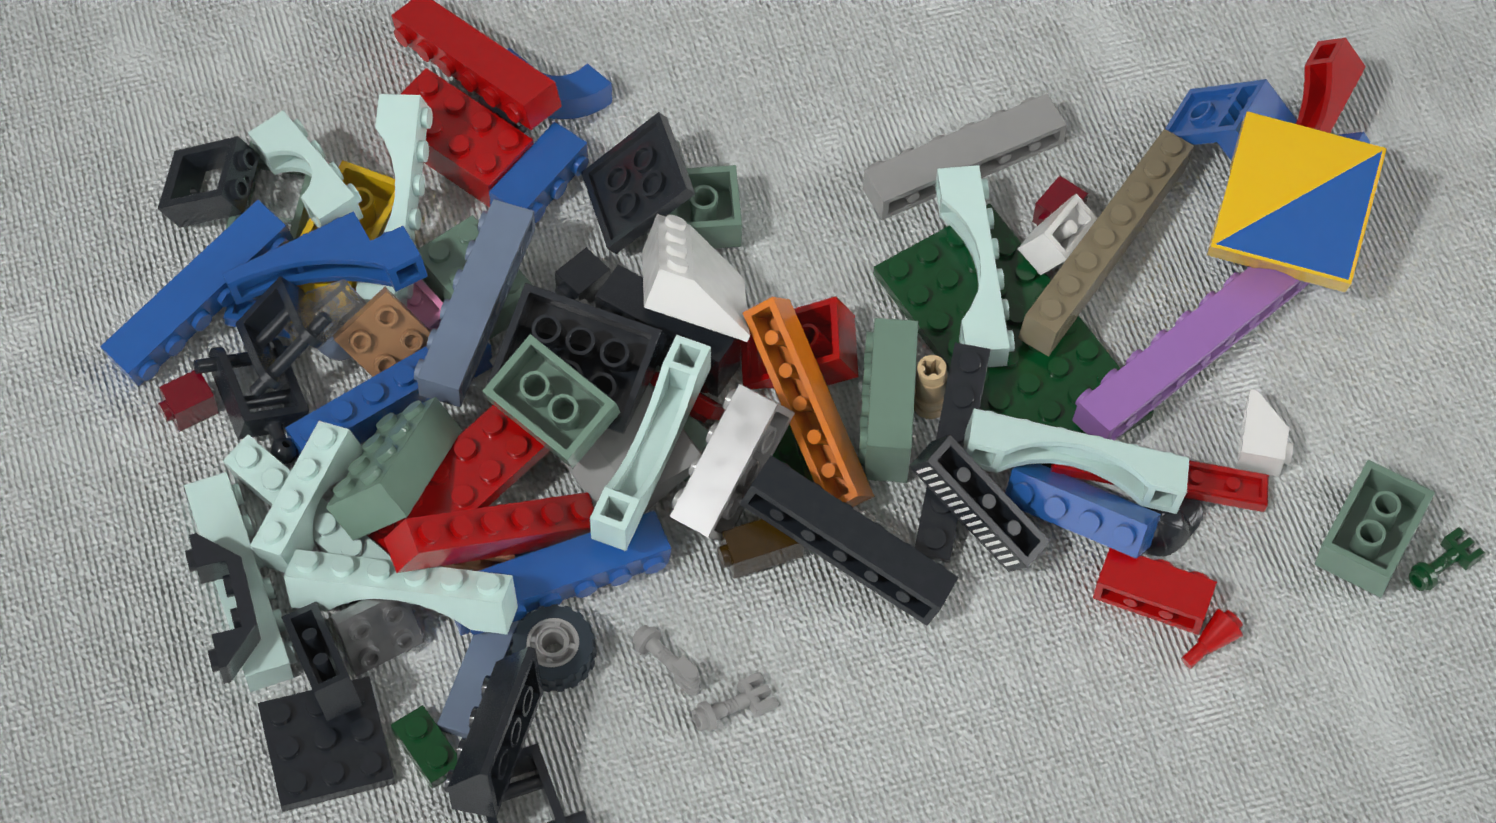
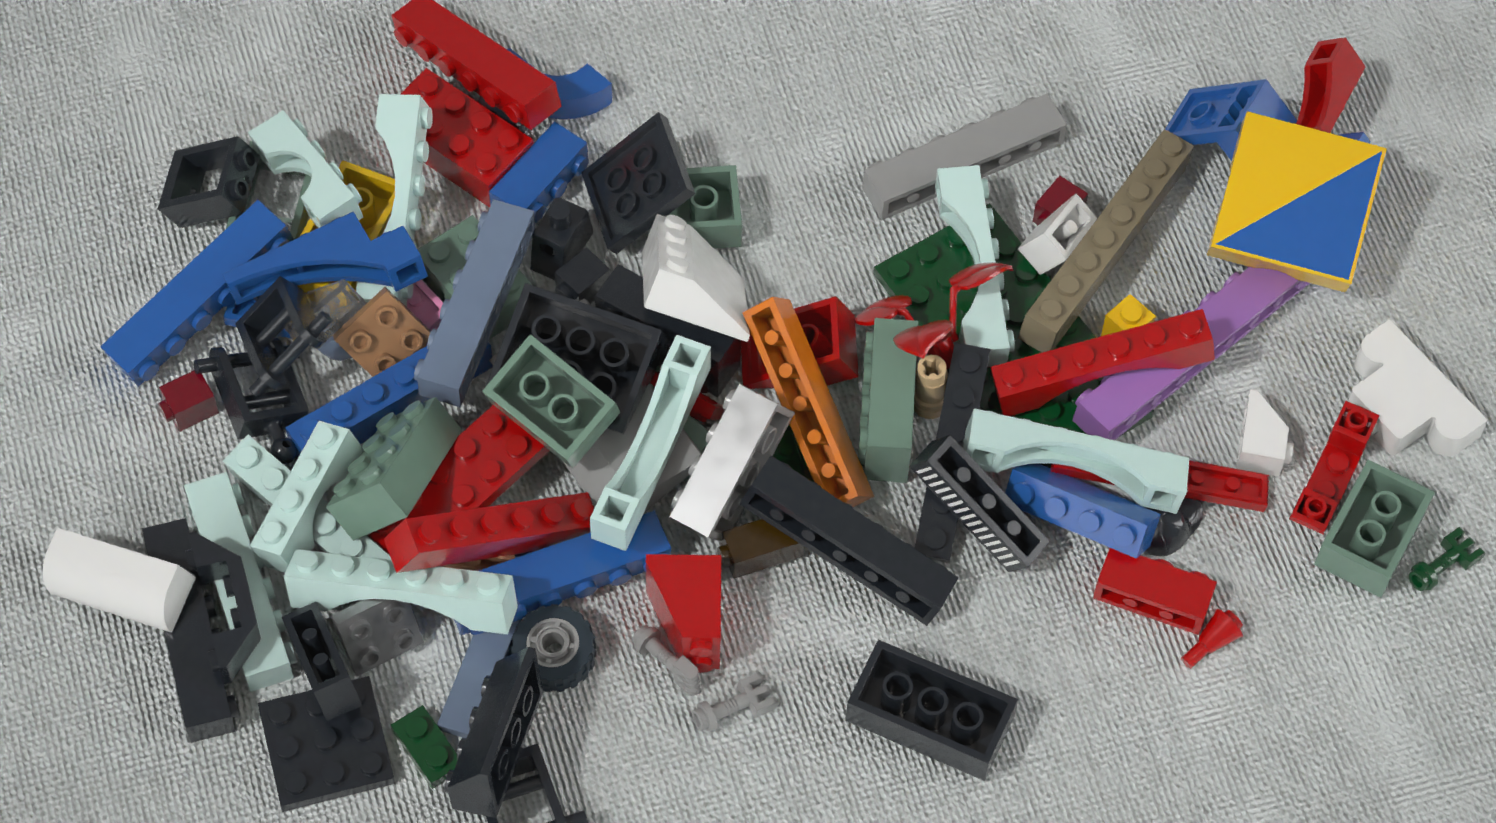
none -> white brick [43,527,196,633]
none -> black brick [142,518,240,743]
none -> black torso [530,197,593,281]
none -> red slope [646,554,721,673]
none -> black brick [845,639,1018,781]
none -> red plant [854,262,1013,370]
none -> red arch [991,309,1215,416]
none -> yellow brick [1101,294,1156,336]
none -> red slope [1289,401,1380,535]
none -> white brick [1348,319,1488,456]

